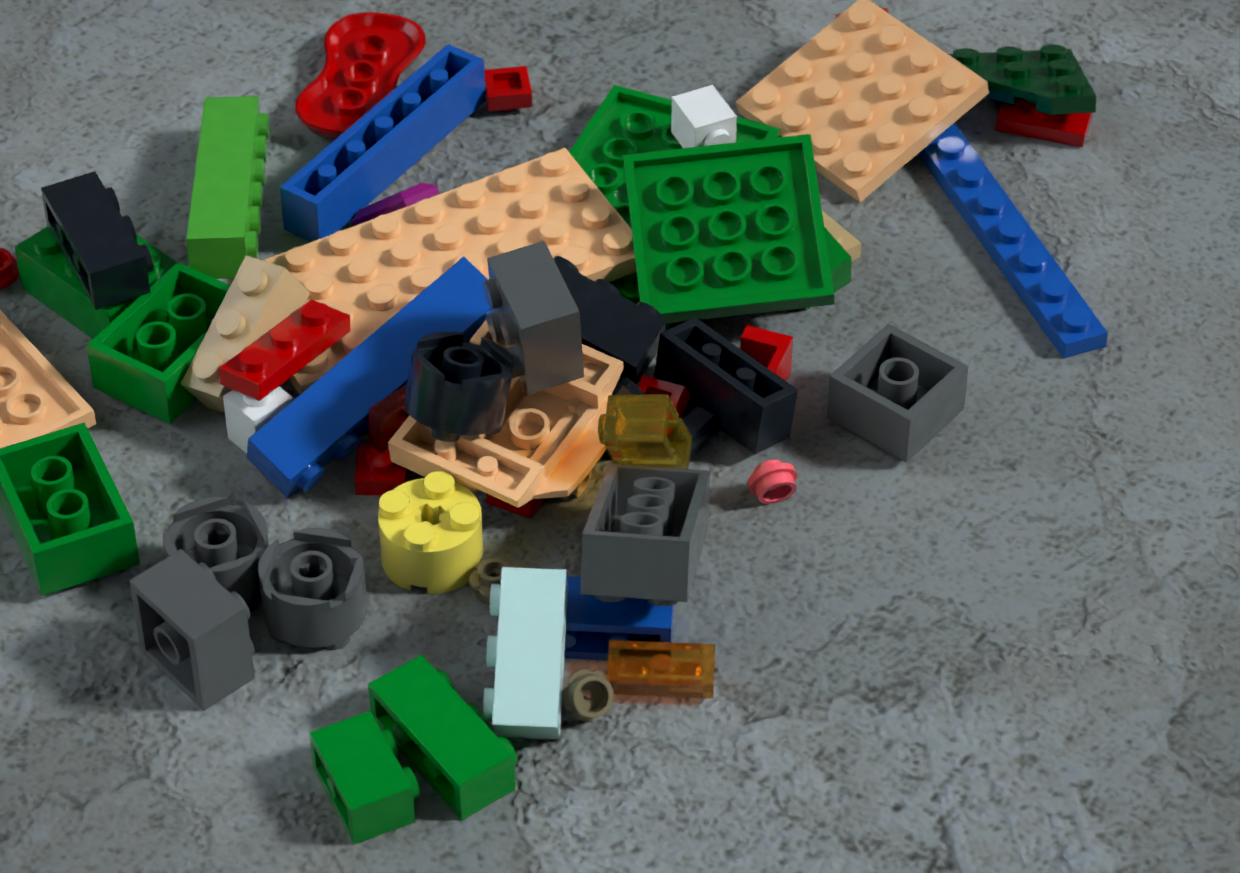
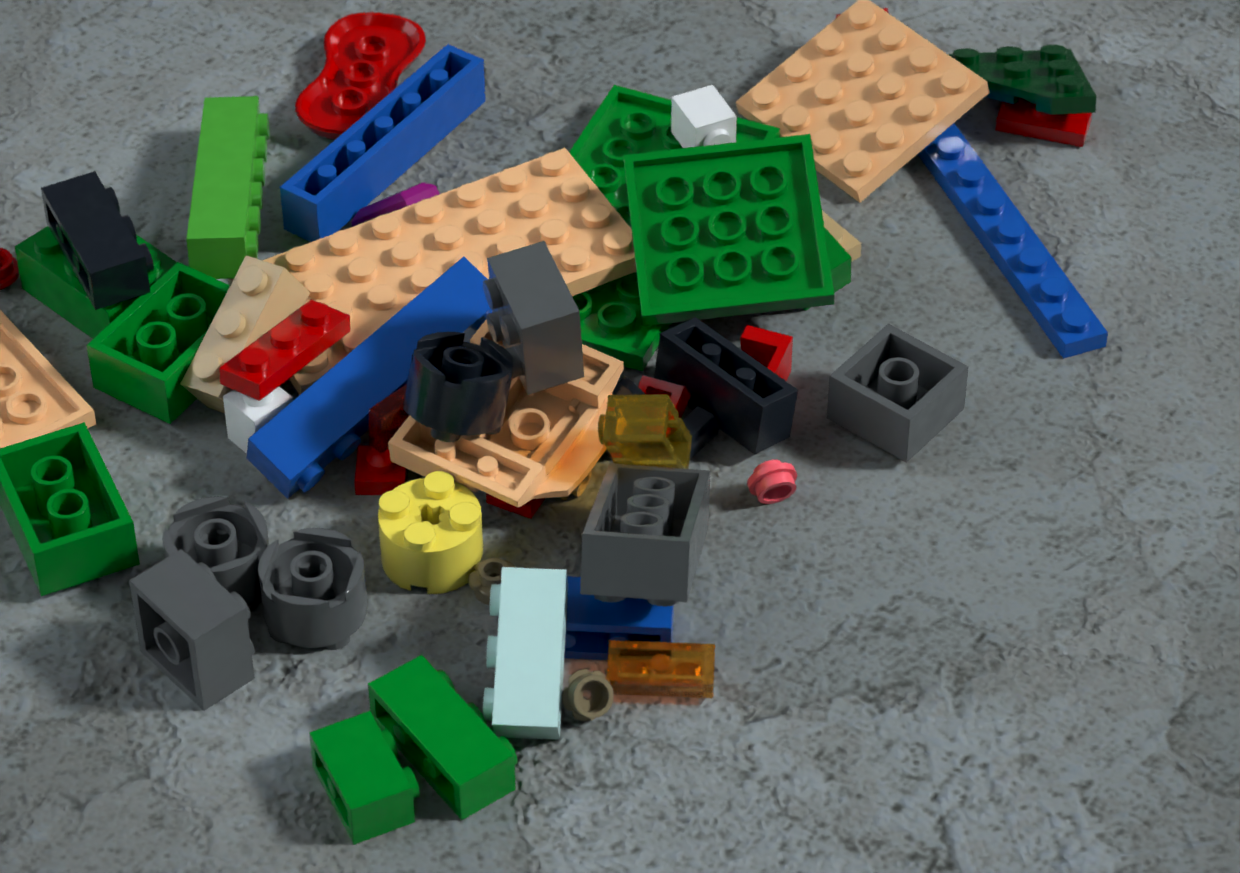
red plate [484,66,533,111] -> none
black brick [553,256,666,385] -> none

